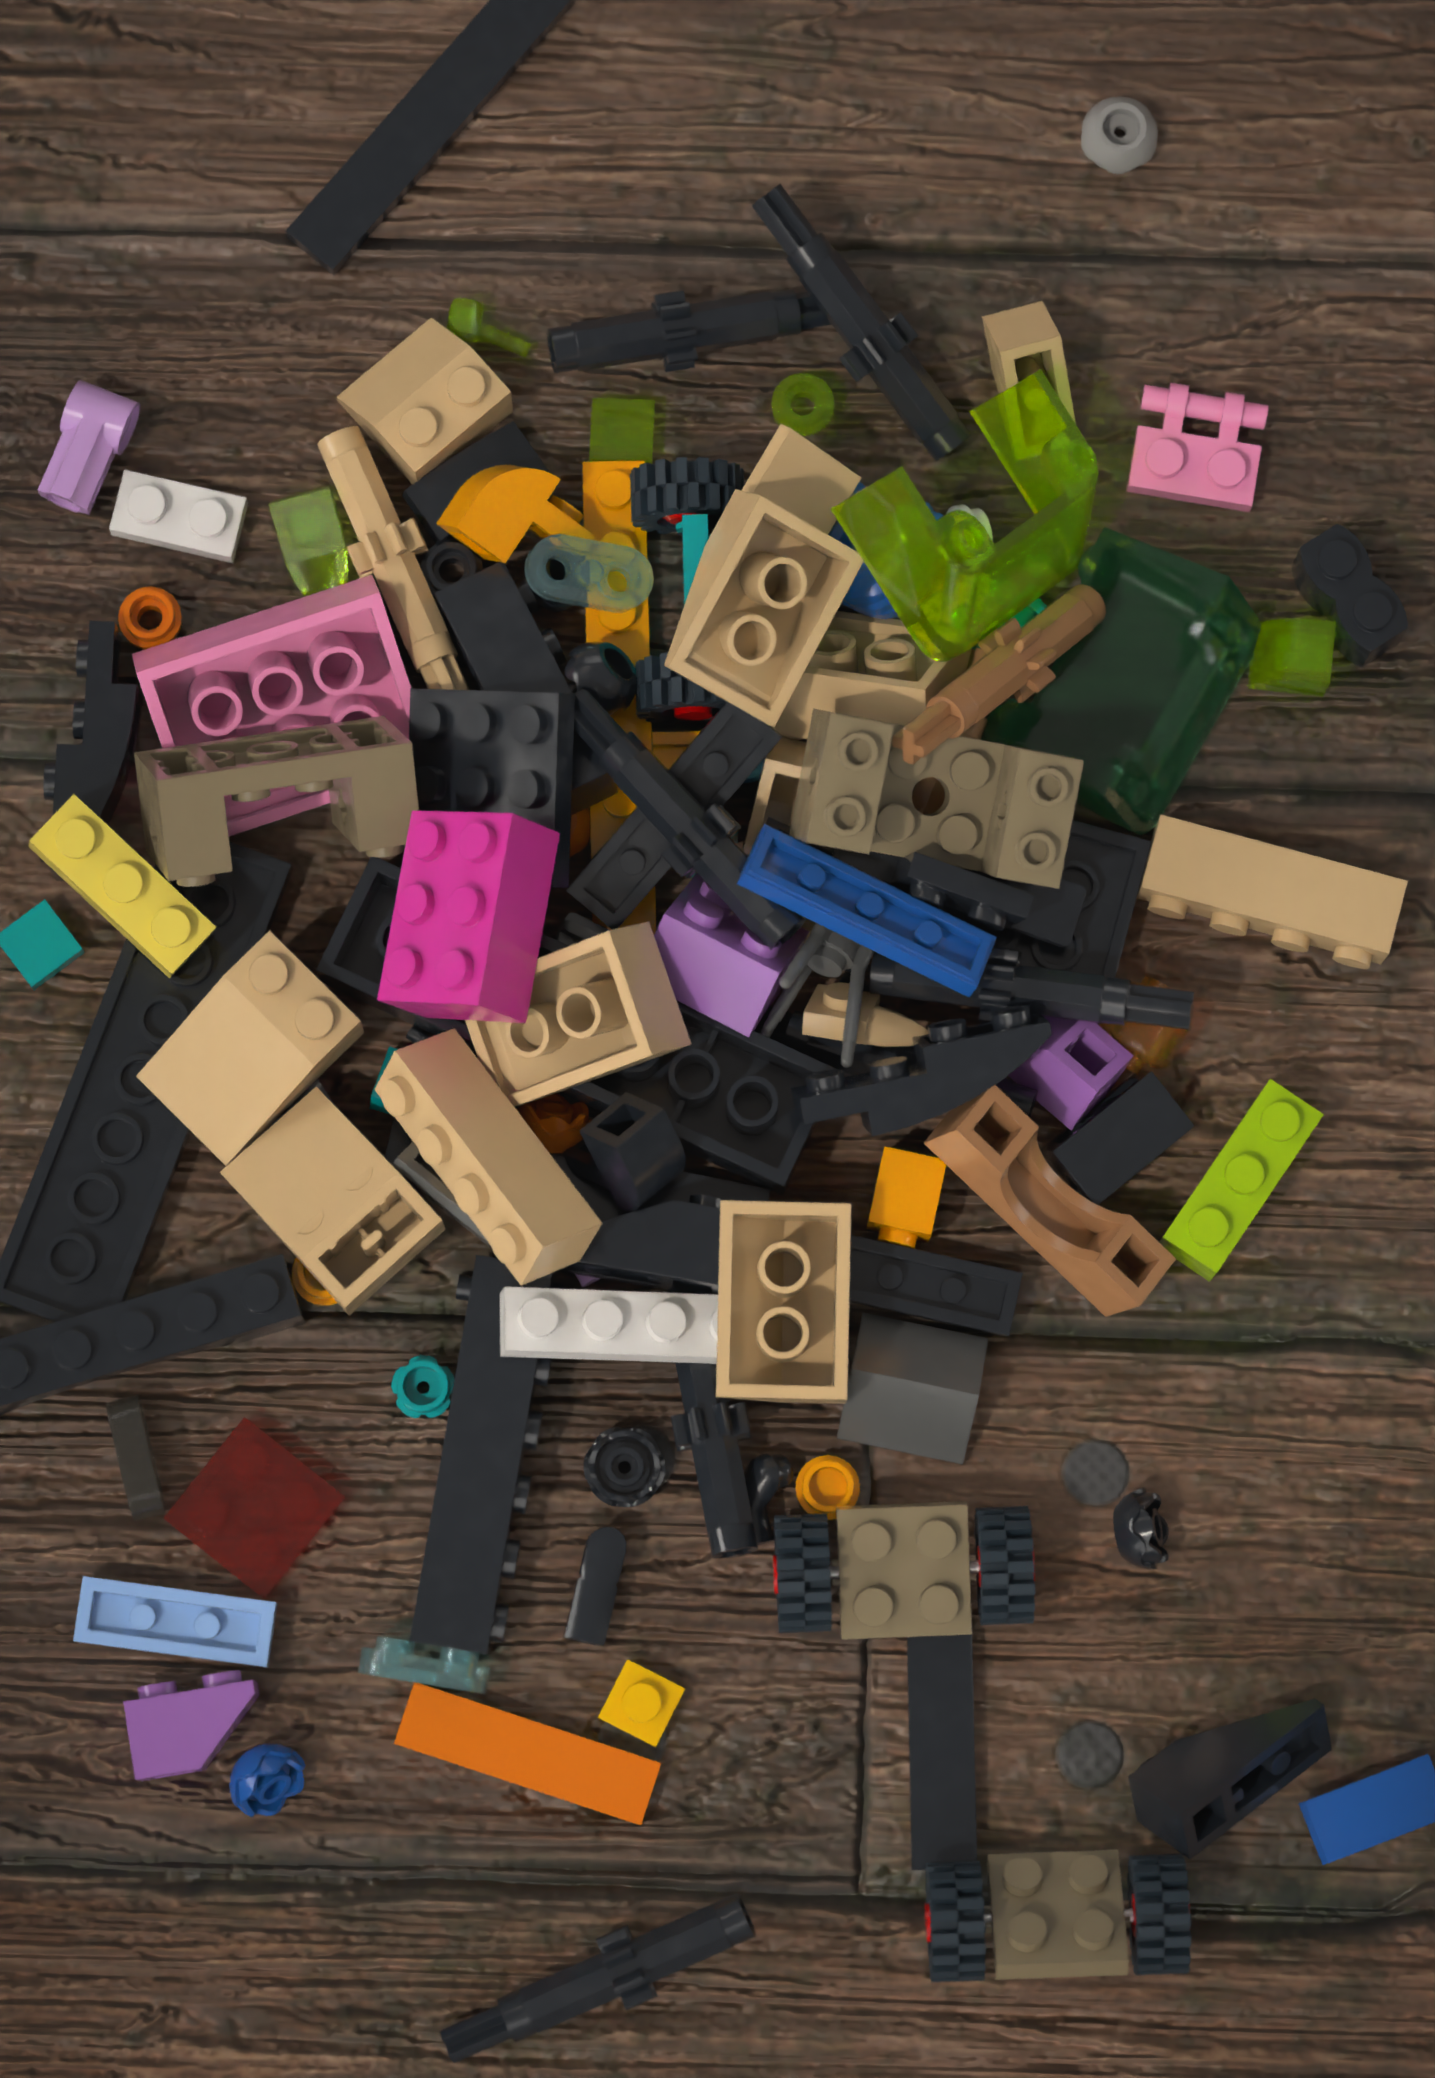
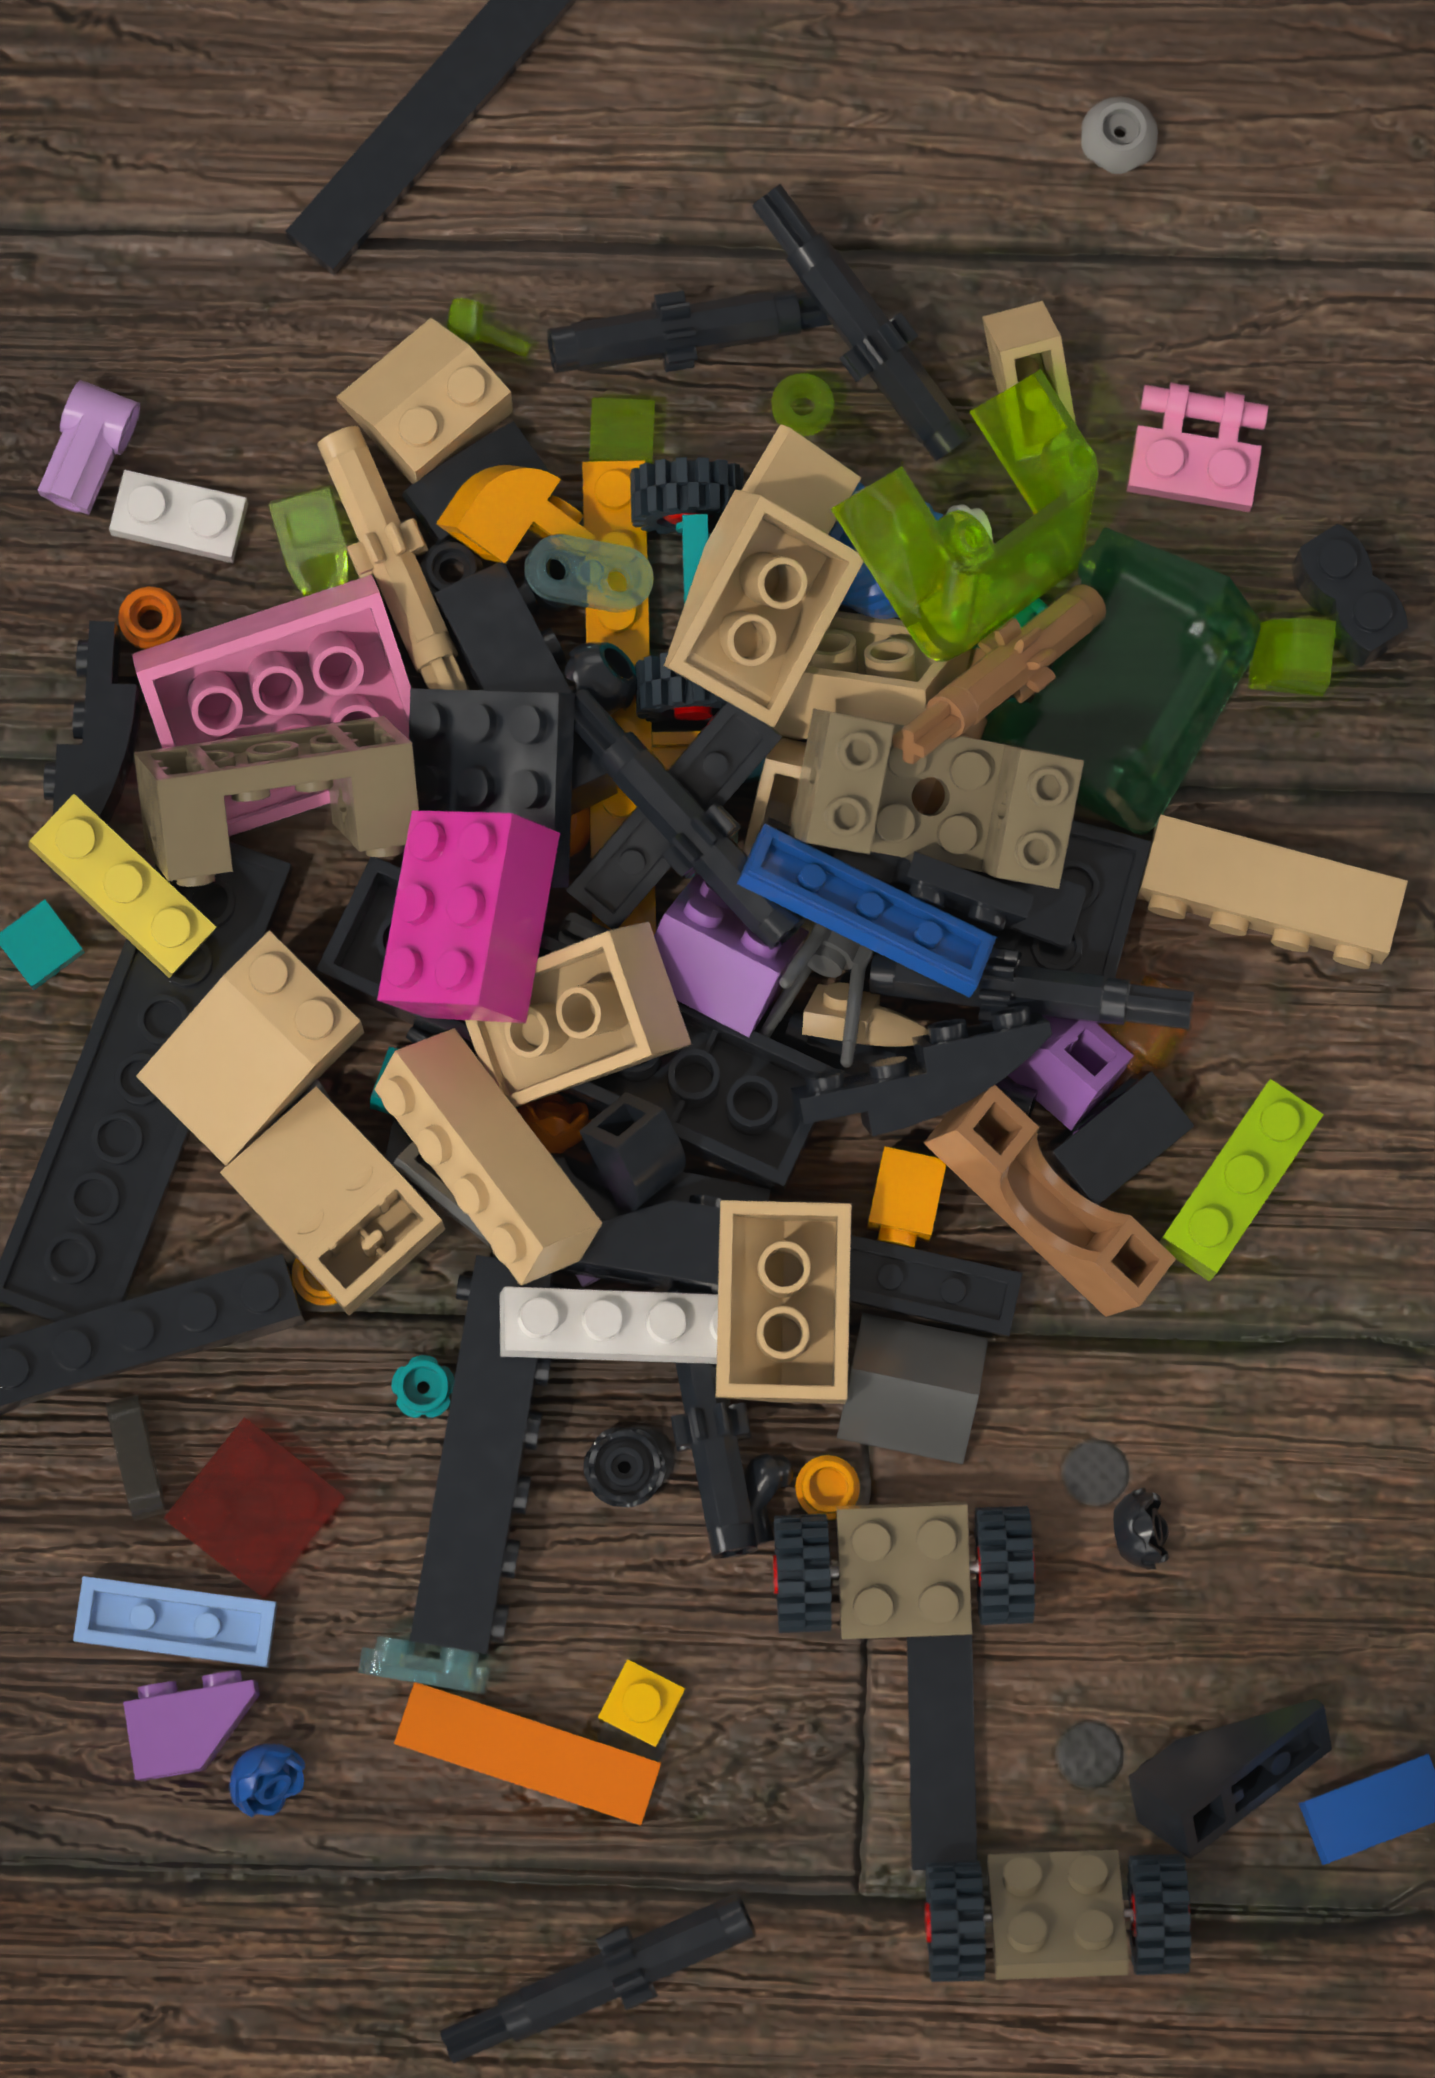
black bar [563,1527,626,1647] -> none

